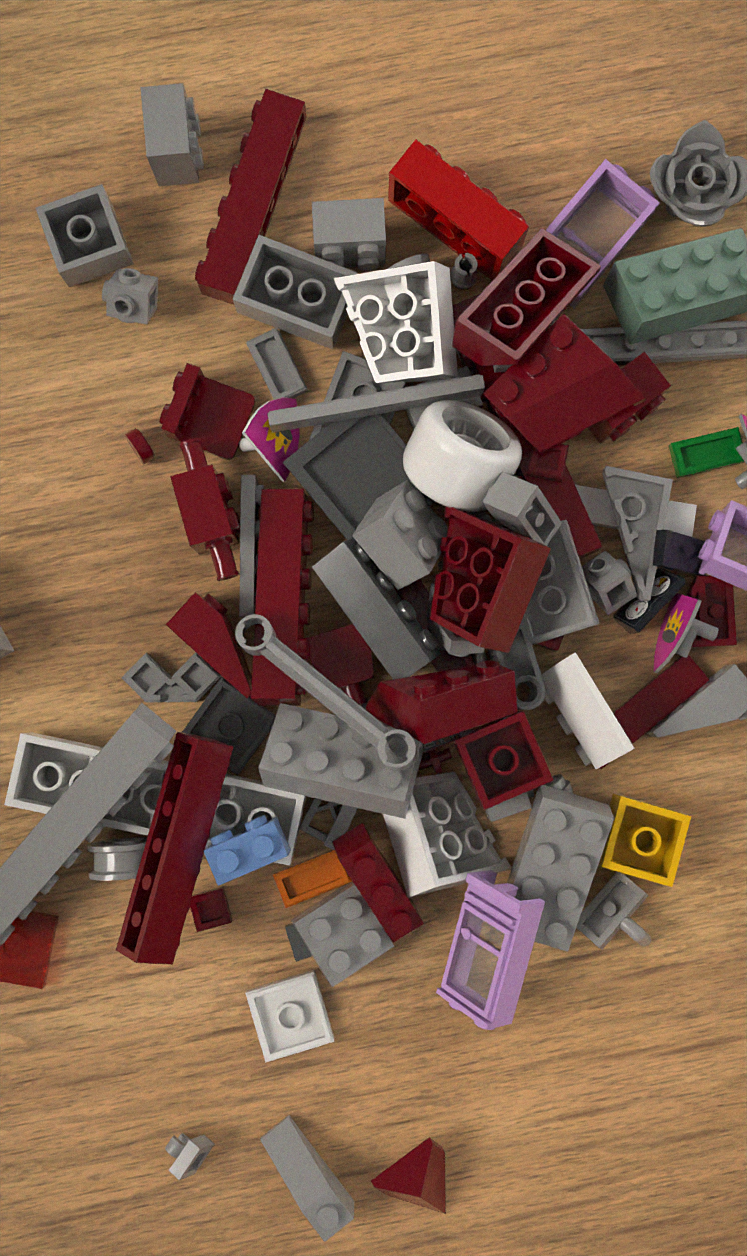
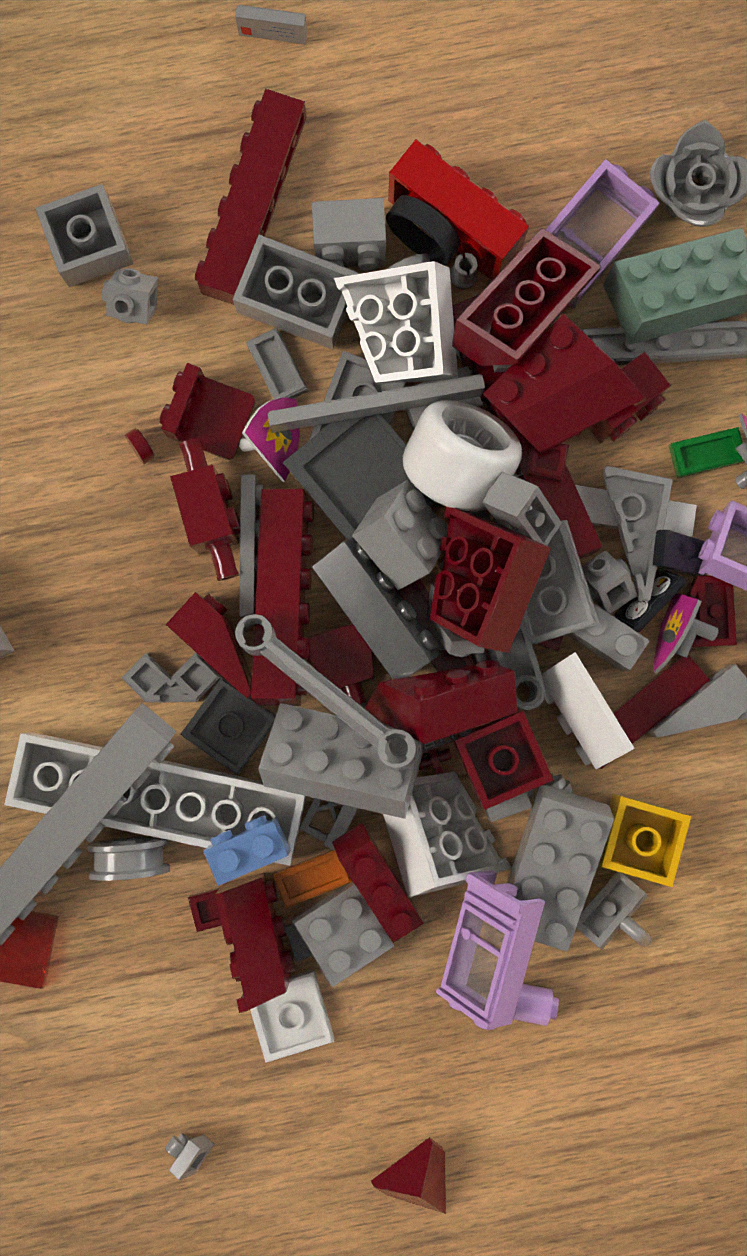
dark red brick [116,732,233,965] -> none
light grey brick [140,83,204,187] -> none
light grey slope [260,1115,354,1242] -> none
none -> dark red wedge [215,873,296,1013]
none -> light grey tile [235,5,307,45]
none -> black tyre [386,195,461,265]
none -> lavender brick [513,984,559,1026]
none -> light grey brick [566,603,650,672]

